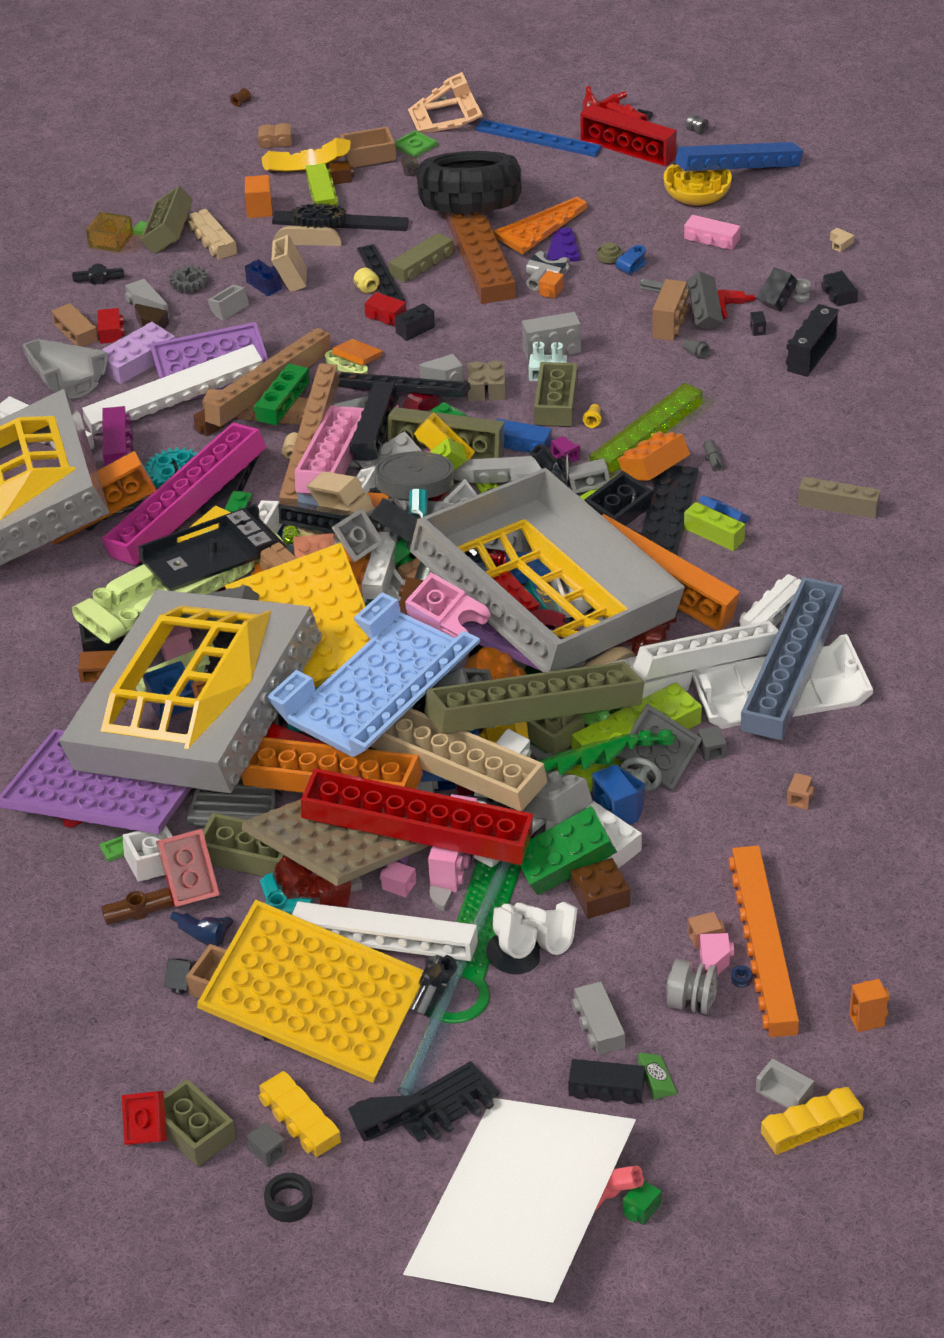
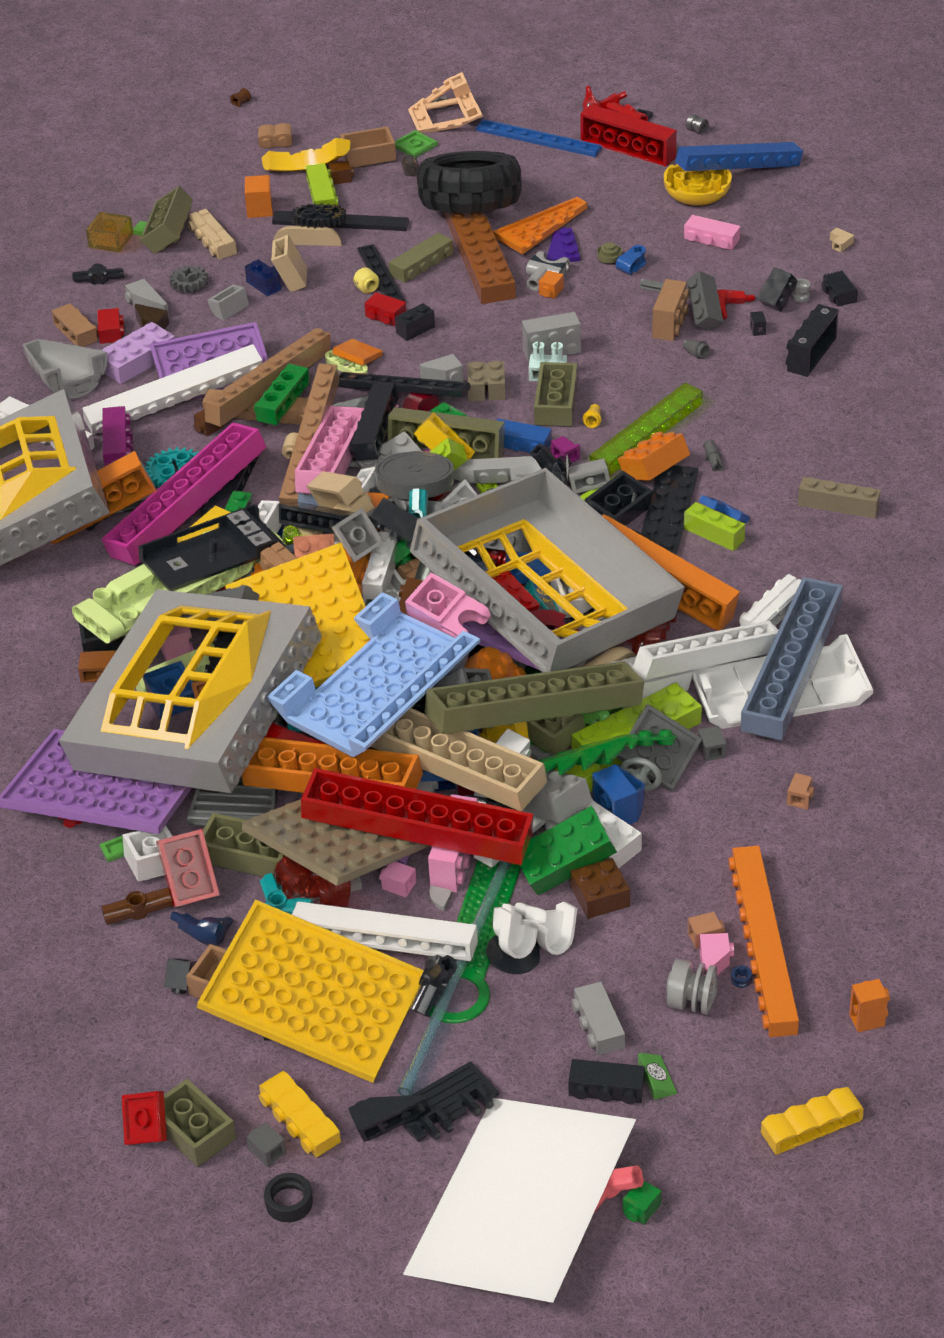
light grey panel [756,1058,814,1109] -> none

